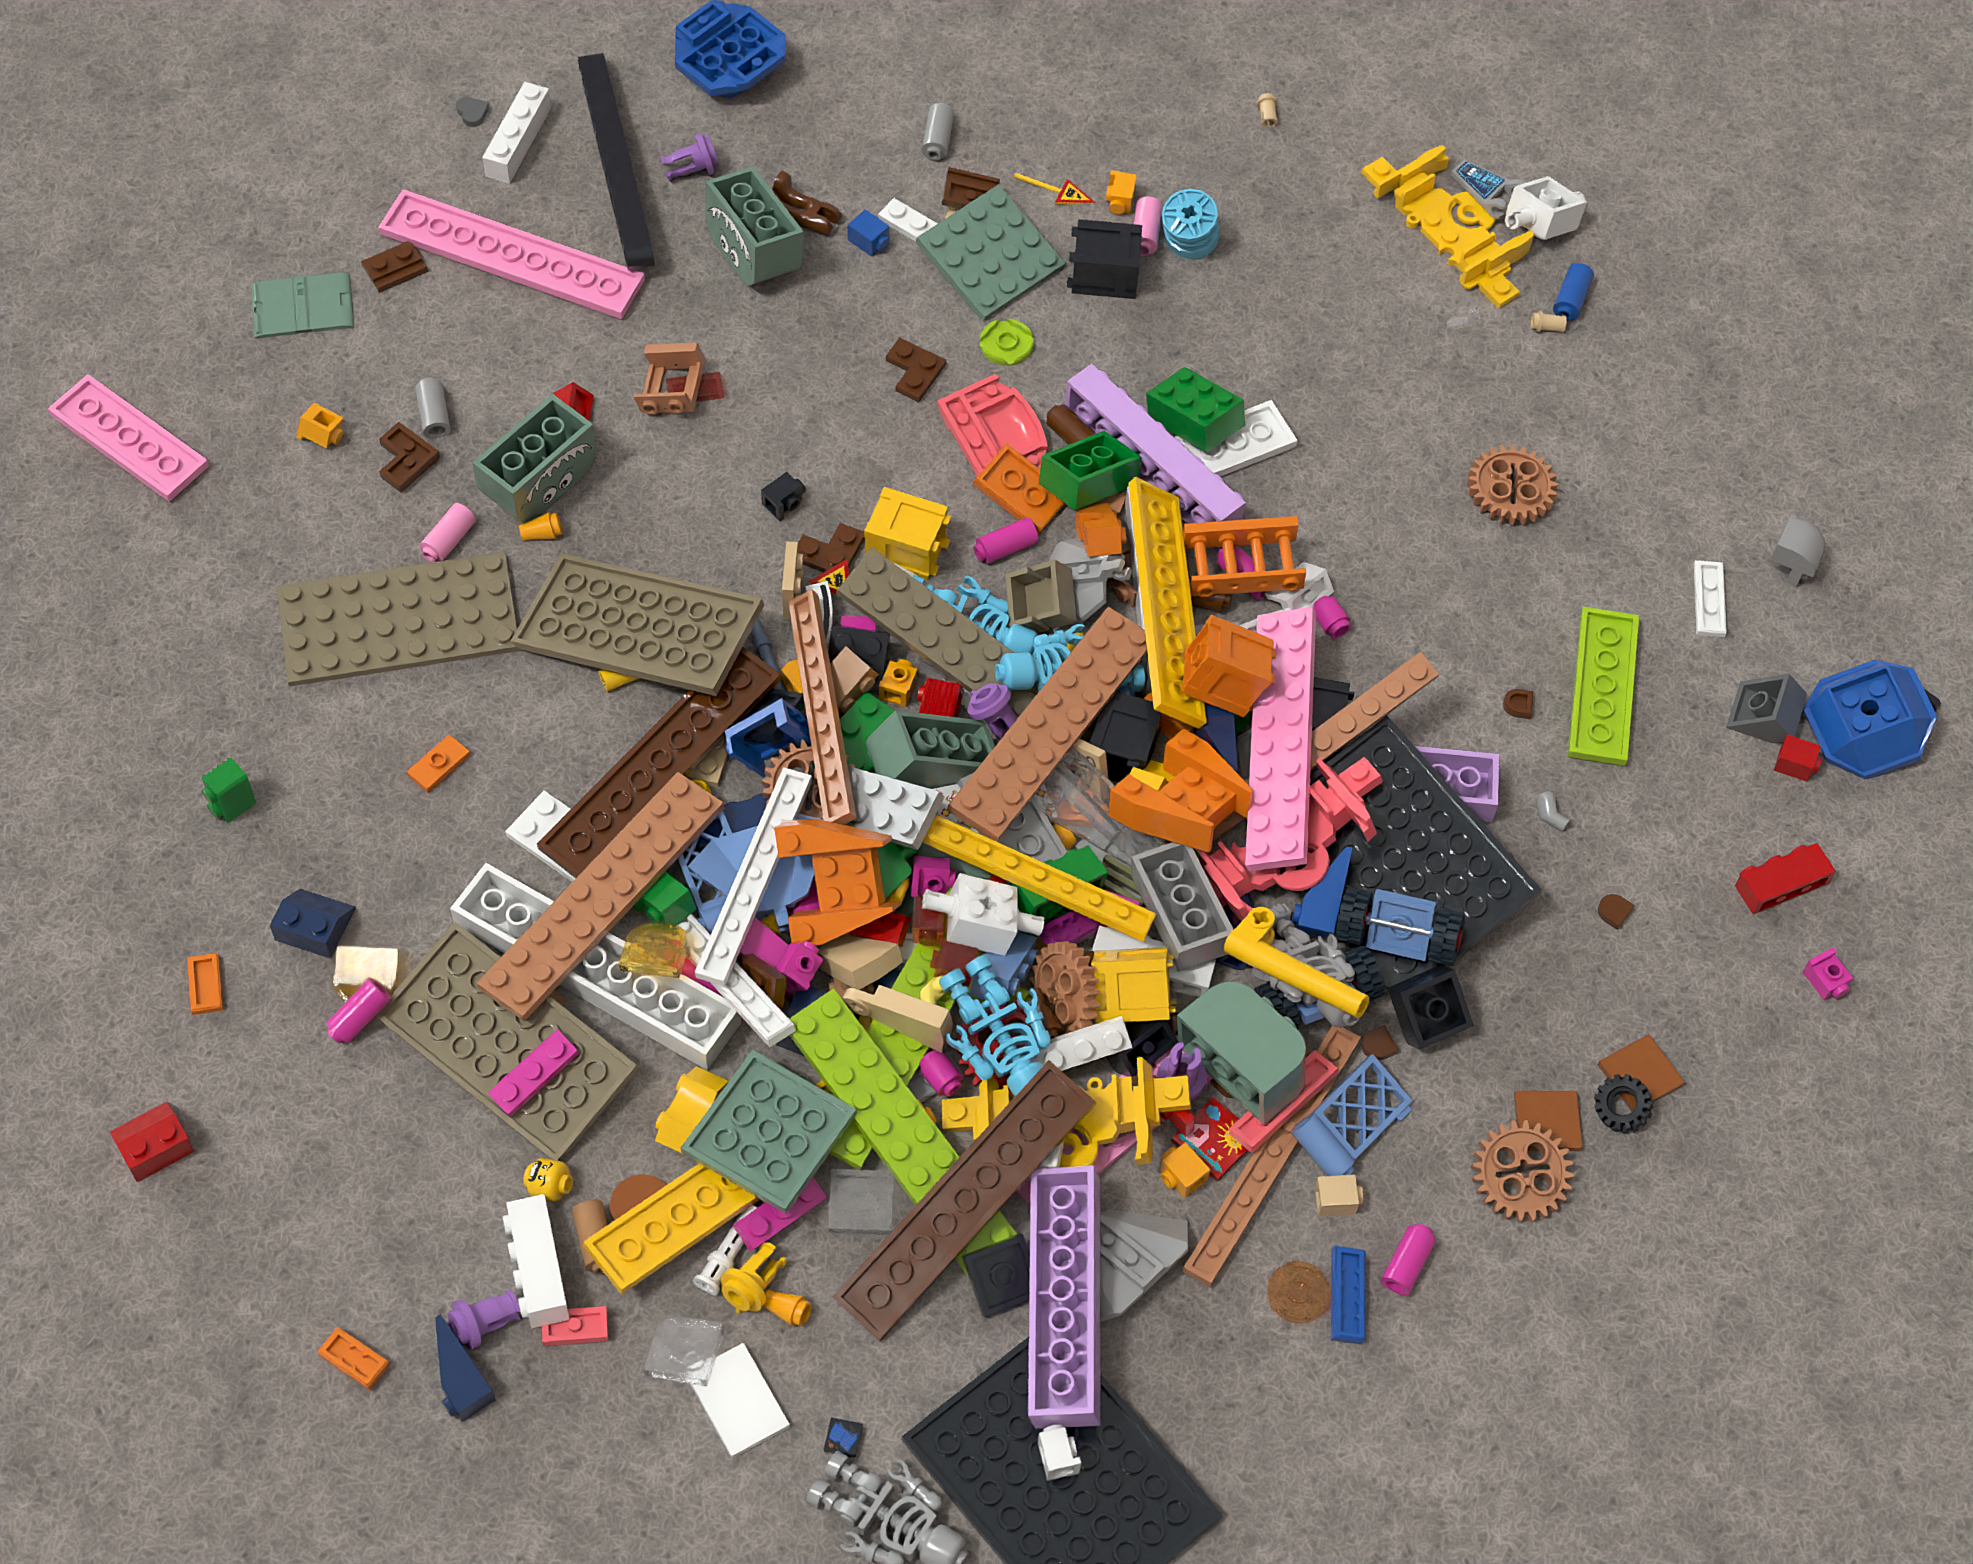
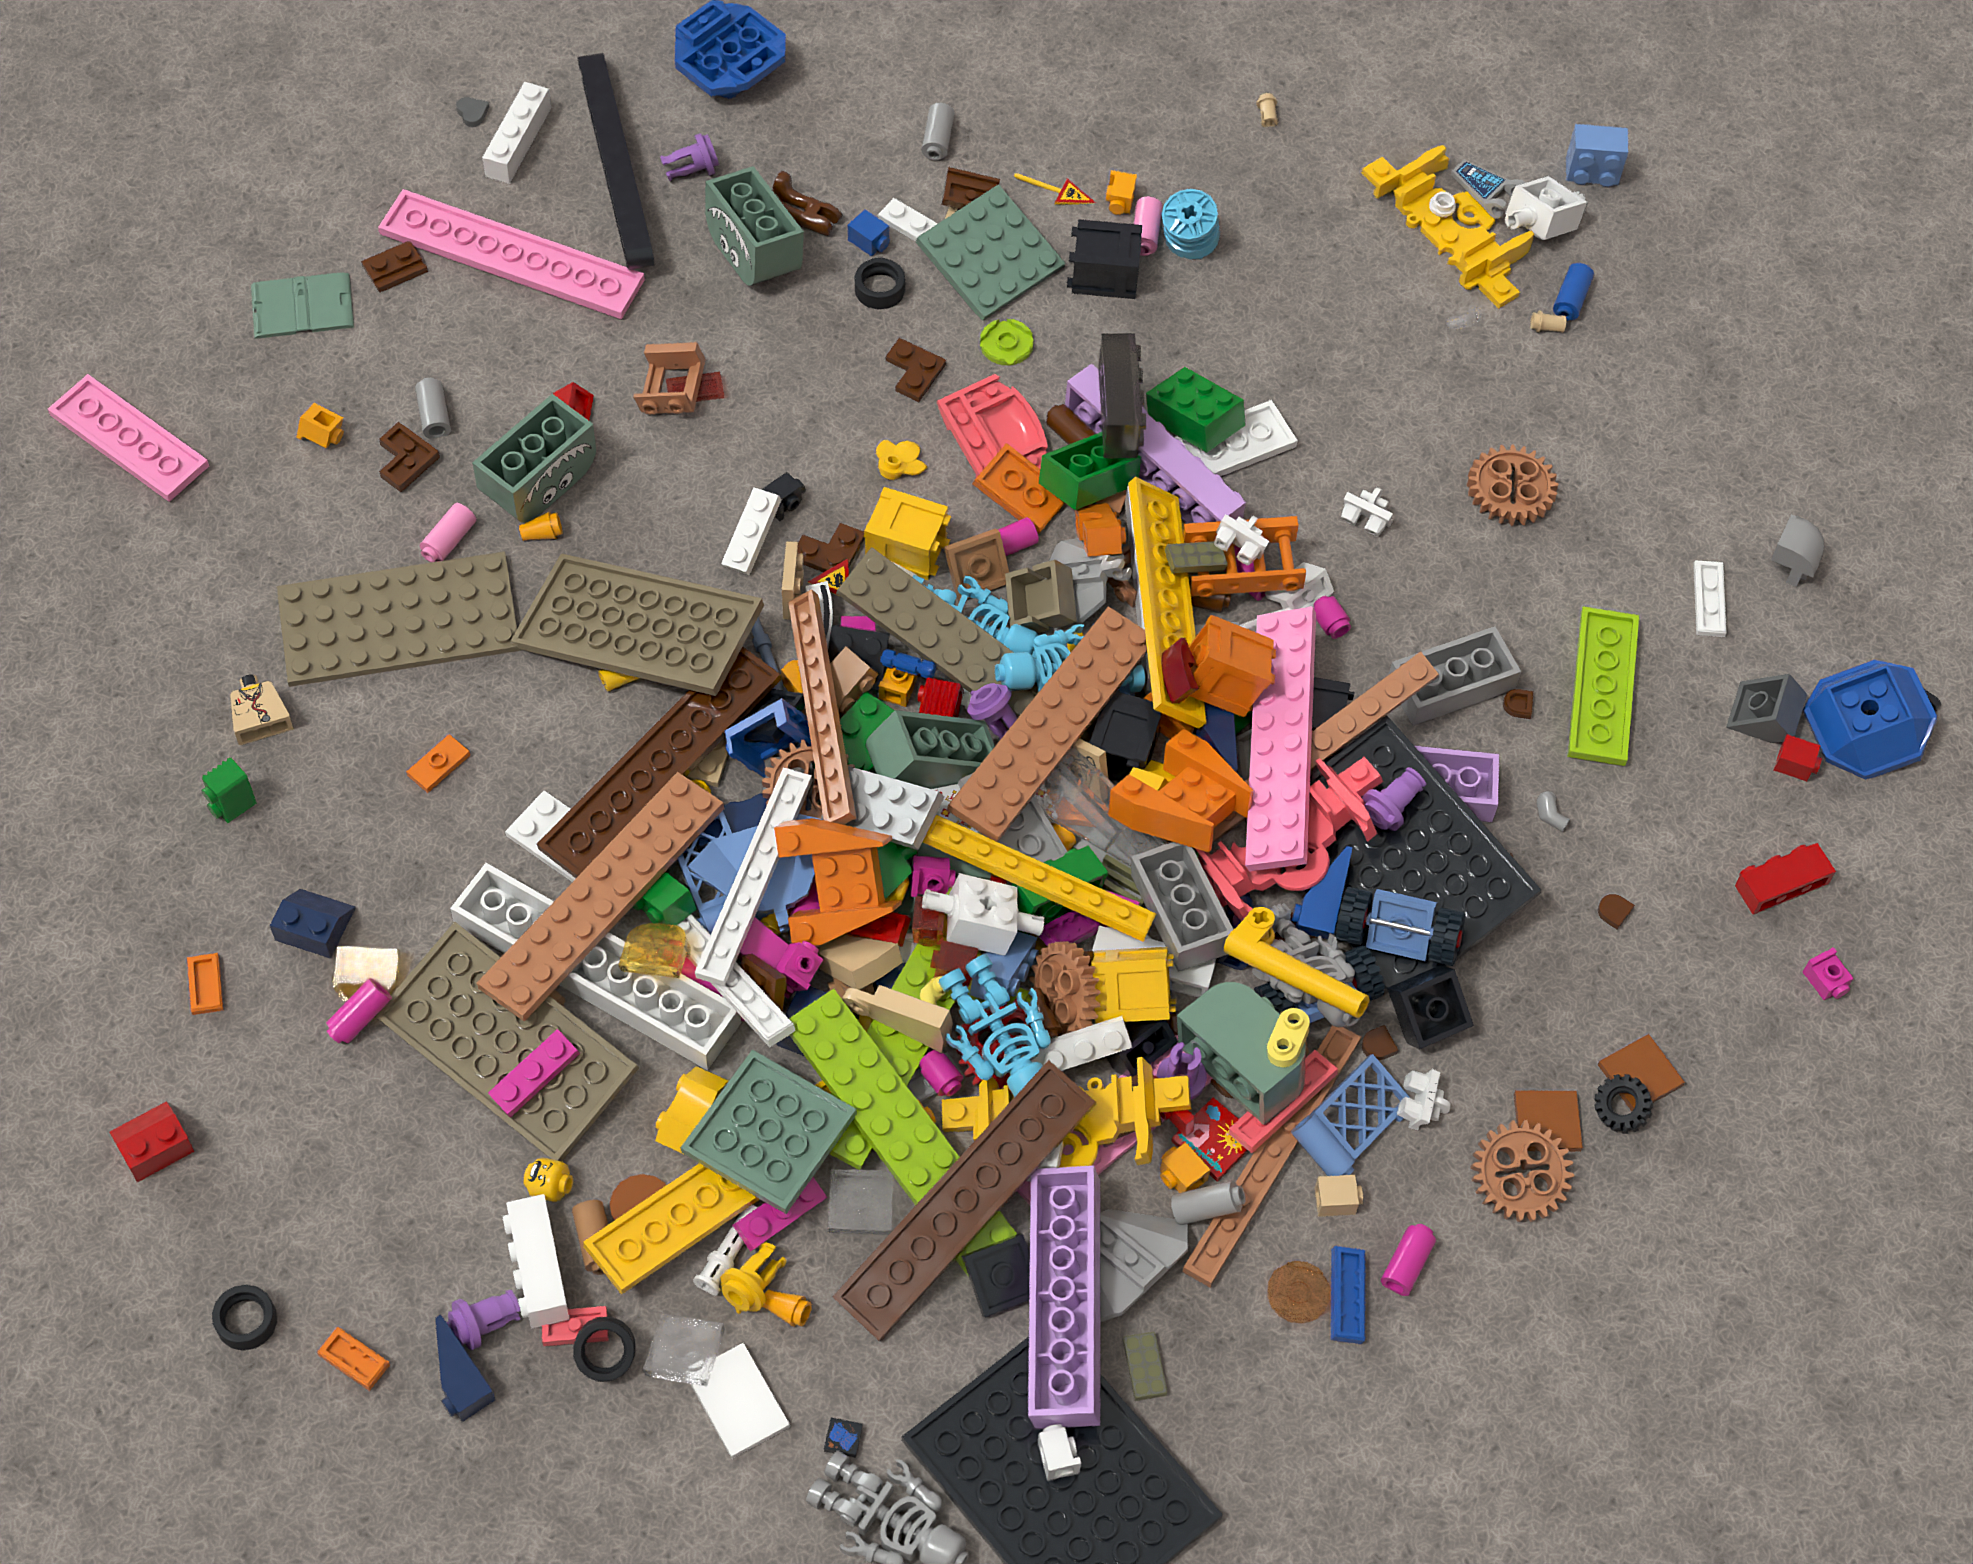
none -> black tyre [212,1284,277,1351]
none -> tan torso [230,674,293,745]
none -> black tyre [573,1316,636,1382]
none -> white plate [721,488,782,575]
none -> black tyre [854,258,905,310]
none -> yellow plate [876,440,927,480]
none -> blue axle [881,649,936,678]
none -> medium nougat tile [944,528,1009,601]
none -> clear smoke brick [1098,333,1146,458]
none -> olive tile [1122,1332,1167,1401]
none -> dark red slope [1162,638,1199,704]
none -> olive tile [1164,542,1228,573]
none -> light grey brick [1171,1181,1246,1225]
none -> white hips [1214,514,1269,566]
none -> light yellow plate [1267,1008,1310,1067]
none -> white hips [1341,487,1393,537]
none -> medium lavender piece [1362,767,1426,831]
none -> light grey brick [1389,626,1521,726]
none -> white hips [1397,1069,1451,1130]
none -> white plate [1429,192,1456,217]
none -> medium blue brick [1566,124,1628,186]

